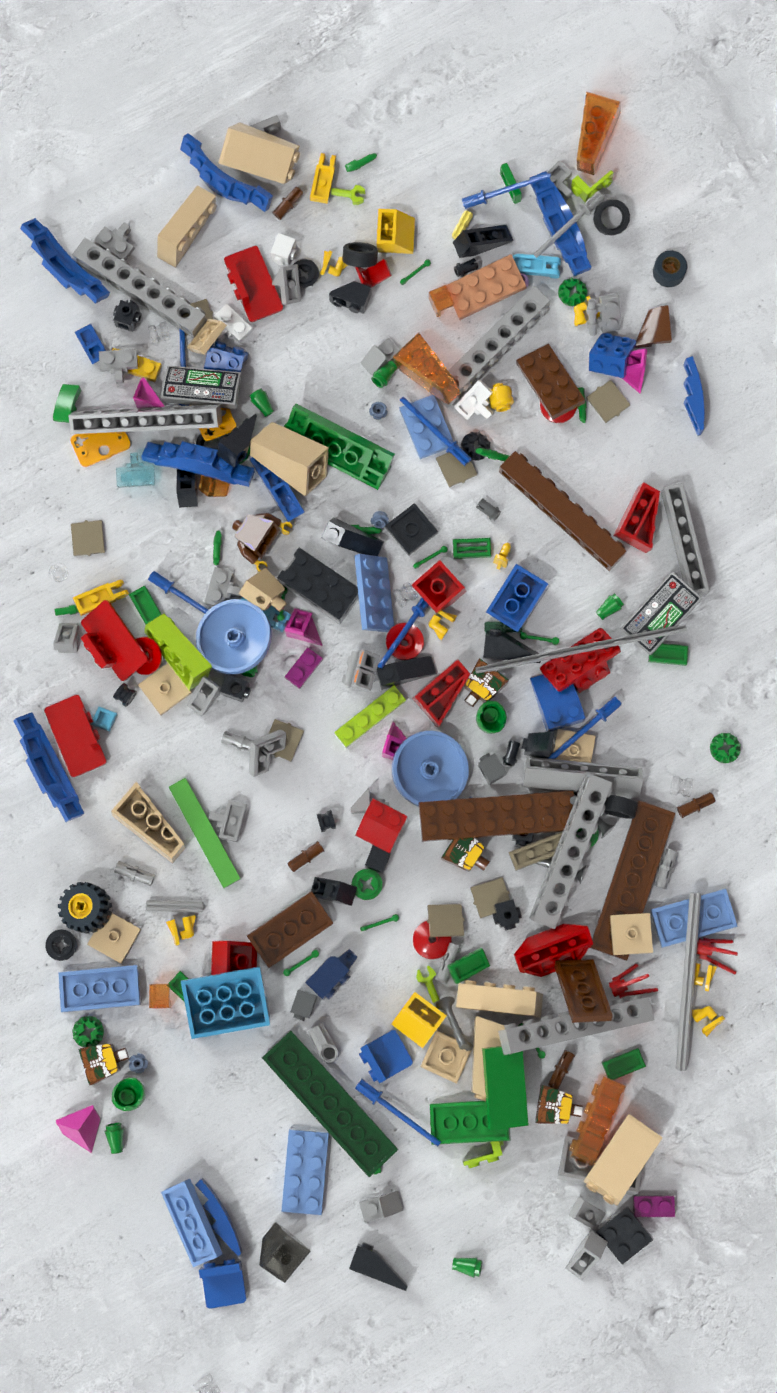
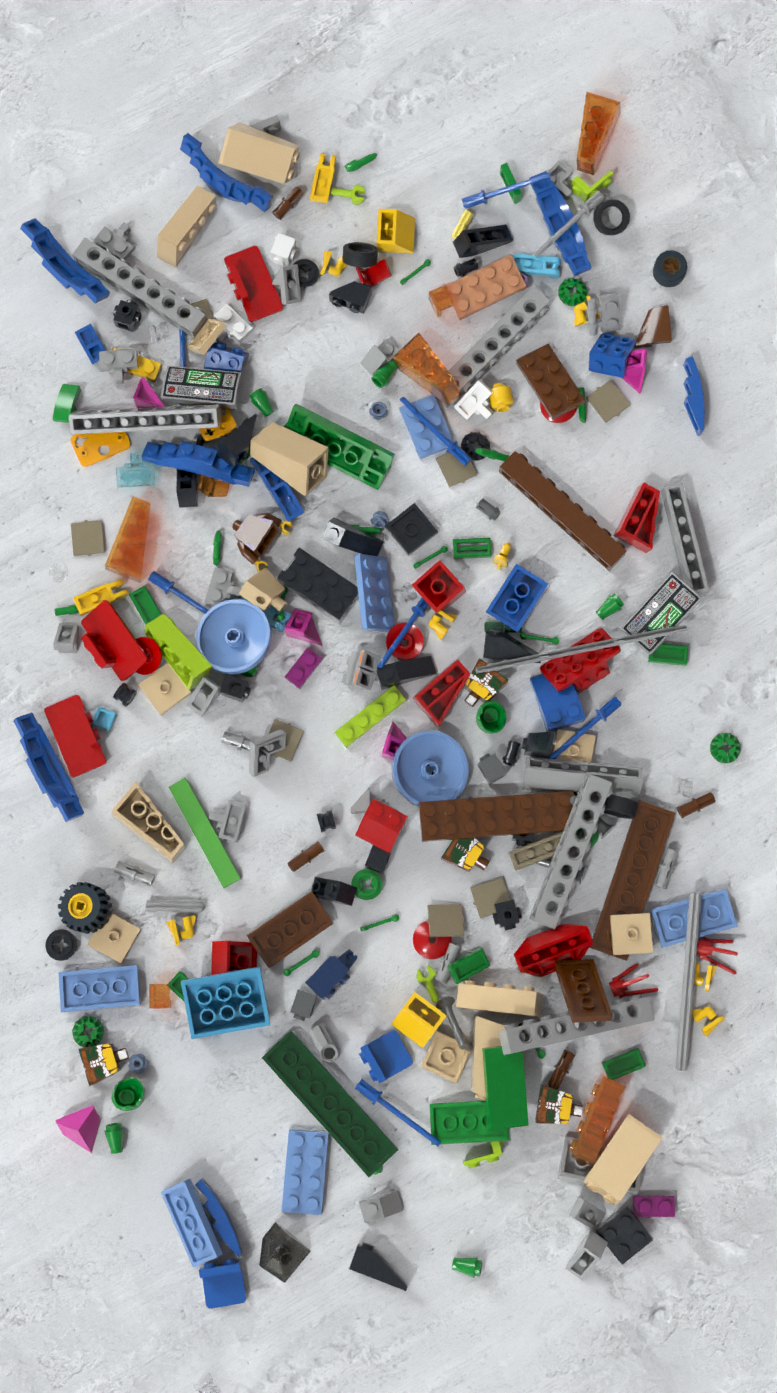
none -> clear orange wedge [105,496,151,583]

